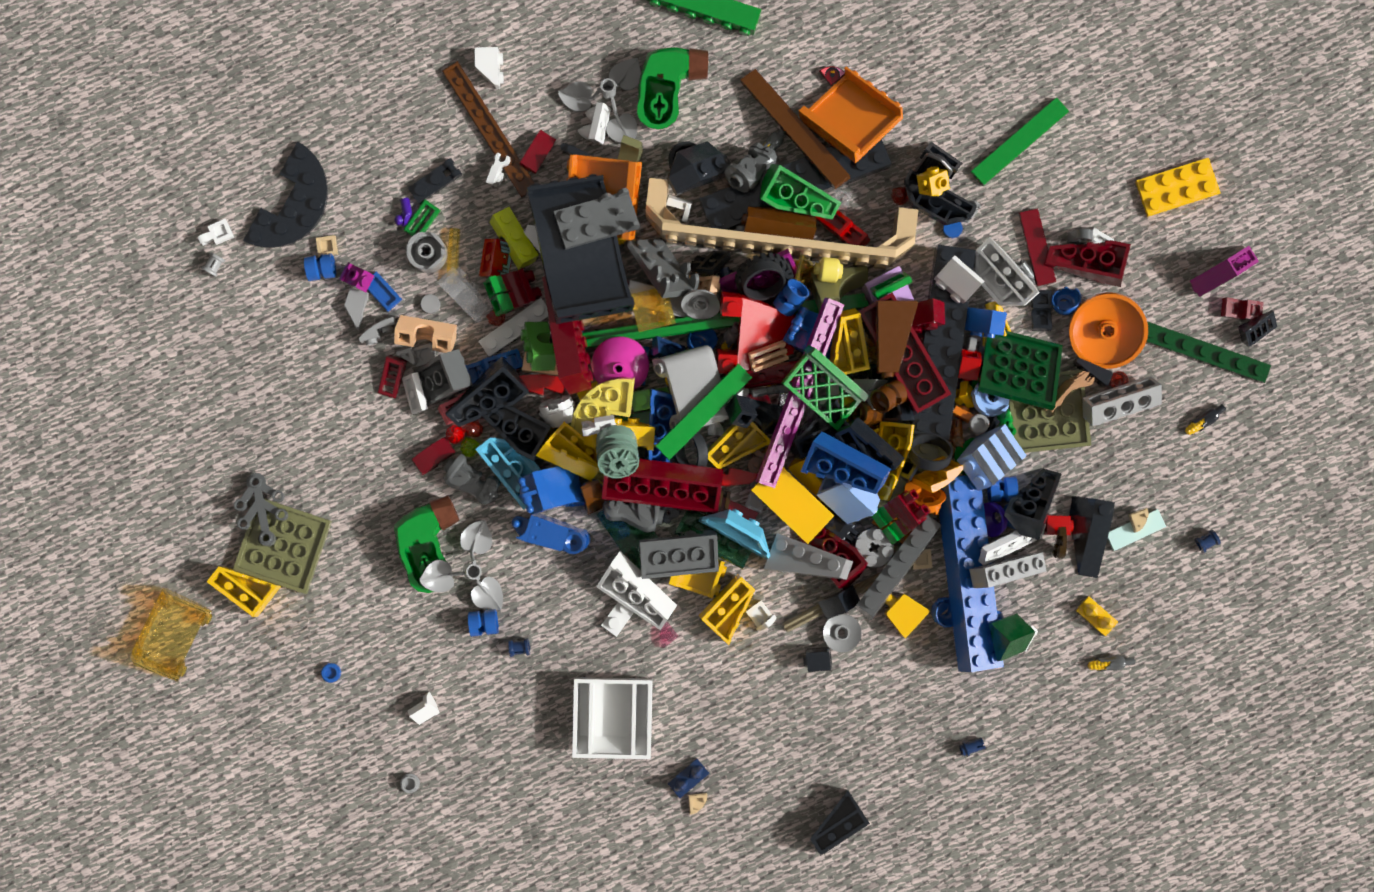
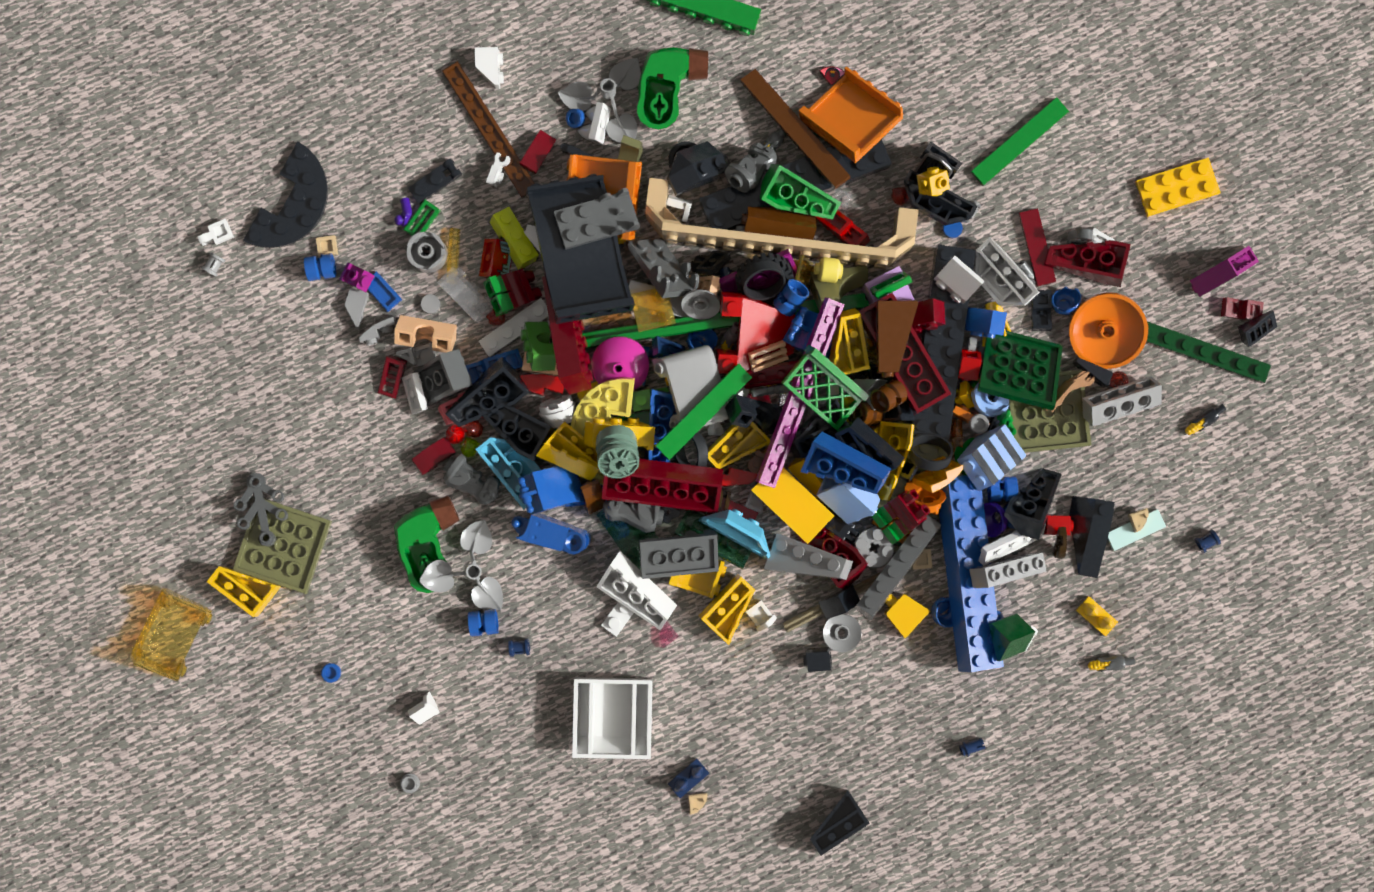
white plate [581,415,616,436] -> none
none -> blue tile [566,109,585,128]

